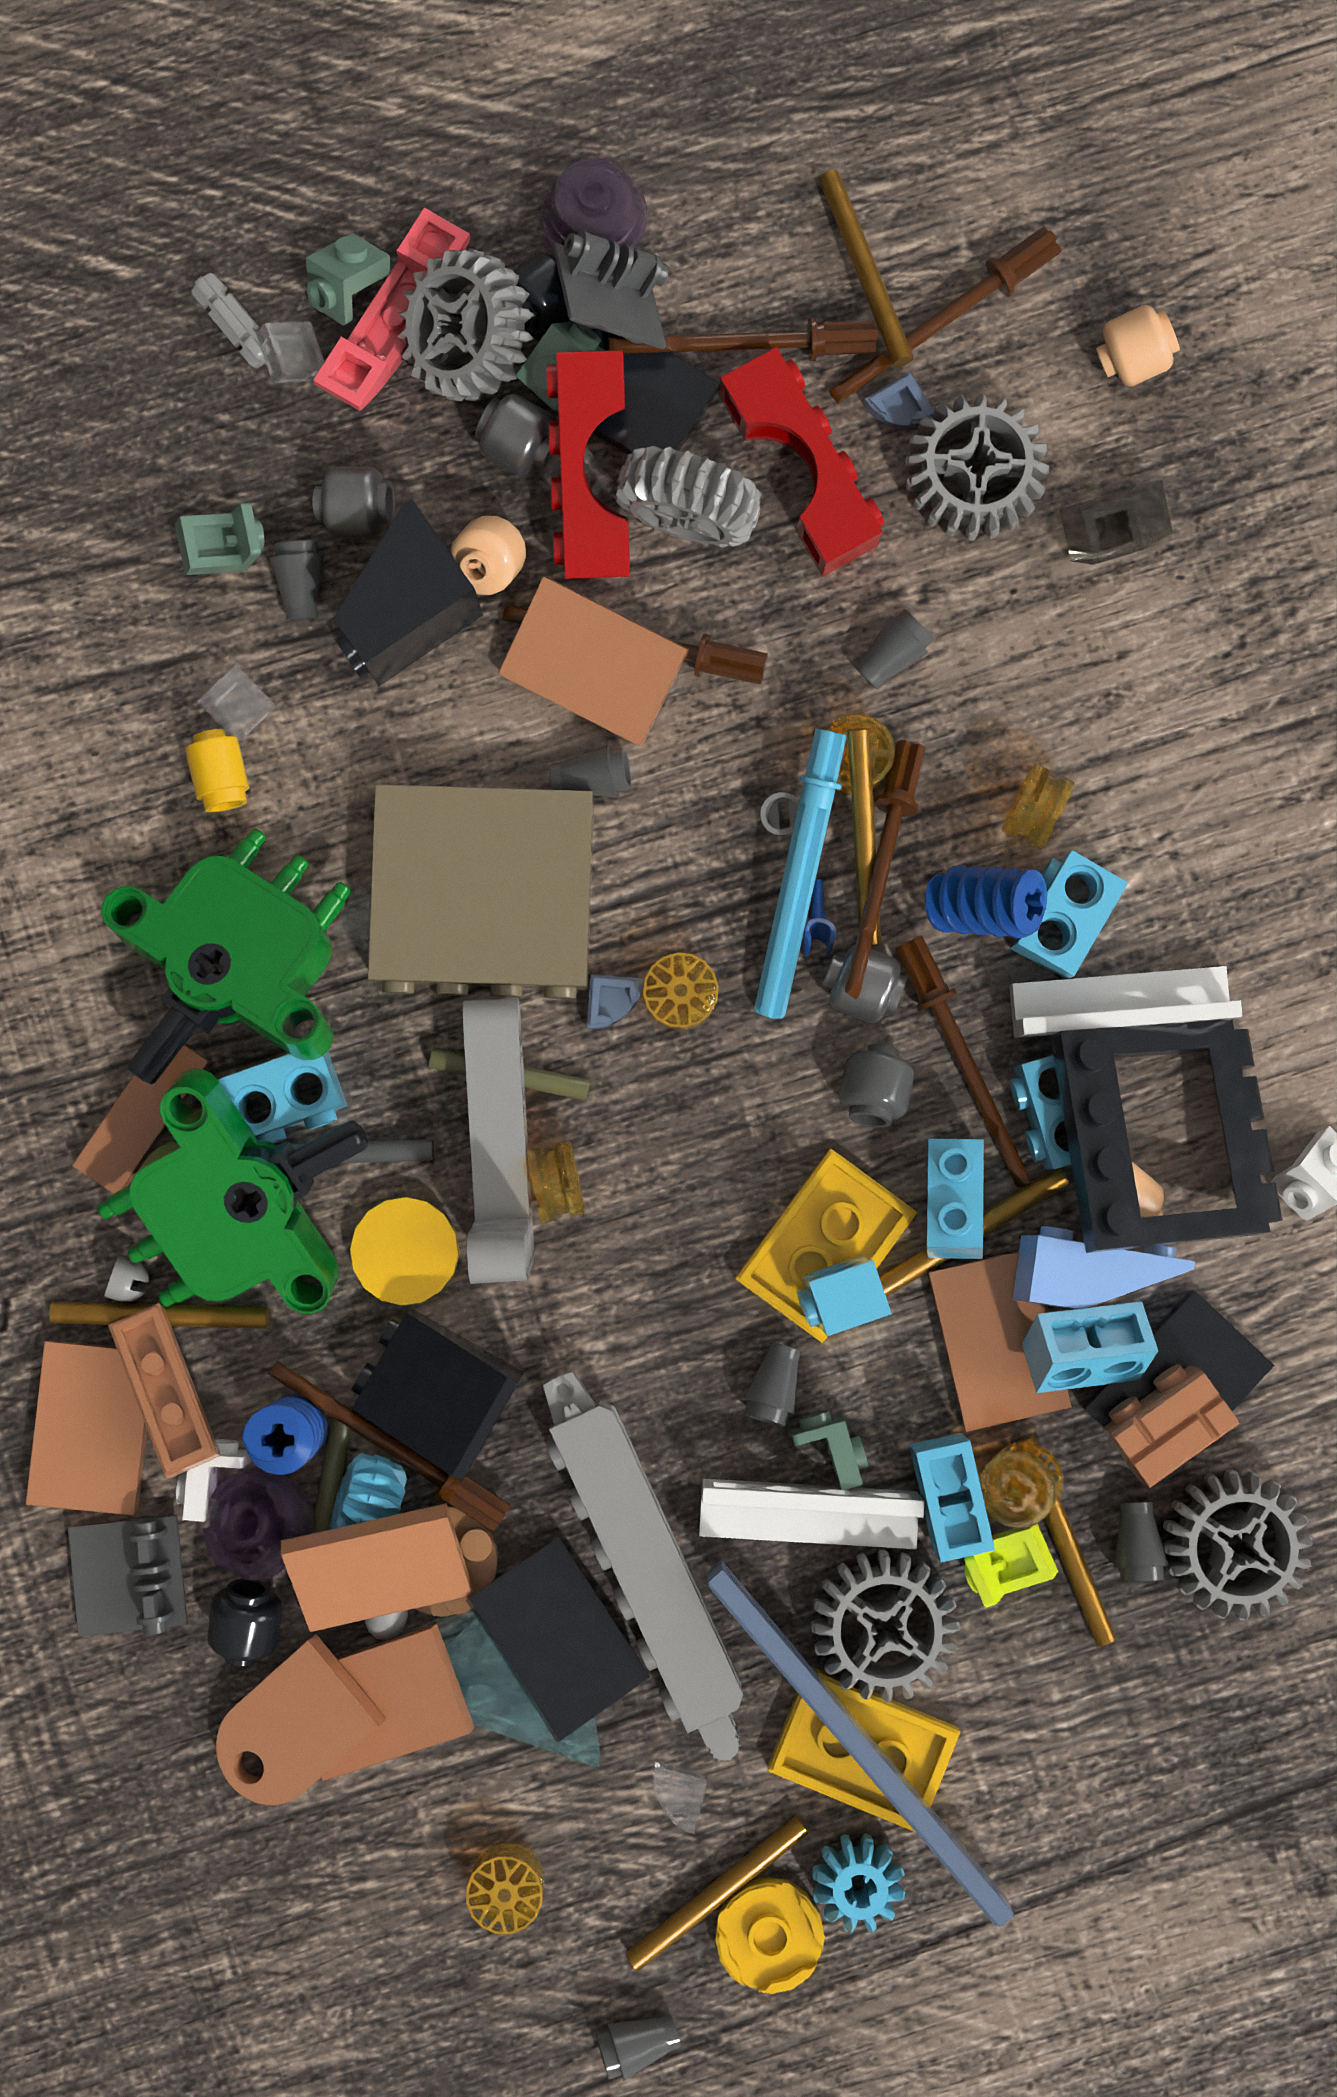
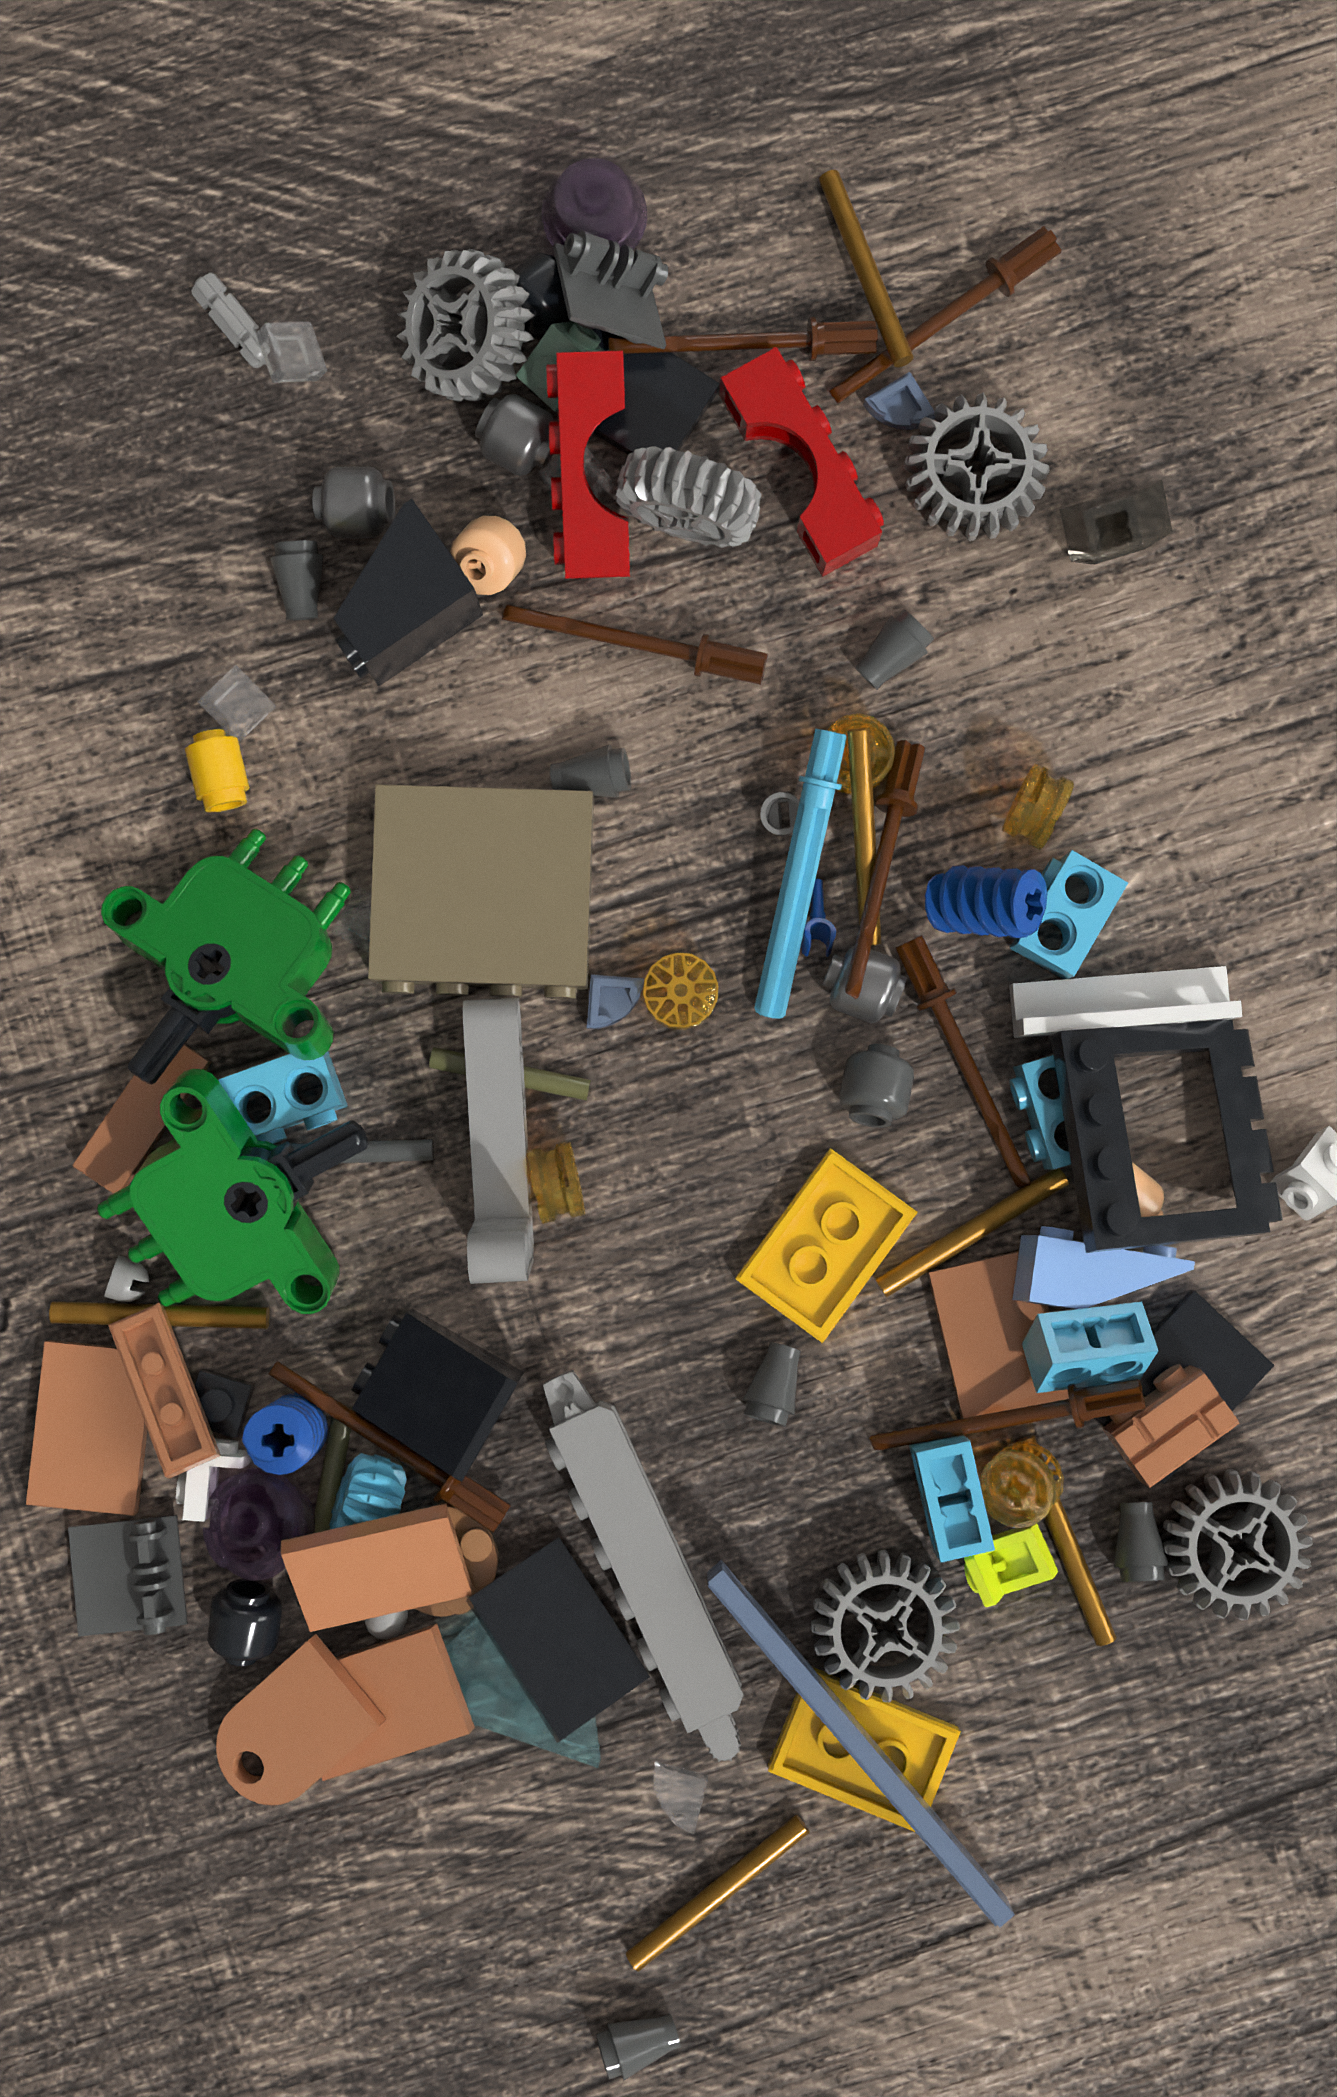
sand green bracket [175,503,264,575] -> none
sand green bracket [306,233,390,325] -> none
coral slope [313,208,470,411] -> none
yellow tile [350,1197,460,1306] -> none
wheel [466,1843,545,1934] -> none
nougat tile [498,576,689,747] -> none
white fence [699,1478,925,1549] -> none
yellow tile [715,1877,825,1994] -> none
sand green bracket [789,1410,869,1491] -> none
medium azure brick [796,1255,892,1336] -> none
medium azure gear [812,1833,905,1934] -> none
medium azure brick [927,1139,984,1259] -> none
light nougat head [1096,305,1180,387] -> none
none -> black plate [195,1369,255,1438]
none -> reddish brown piece [869,1379,1146,1450]

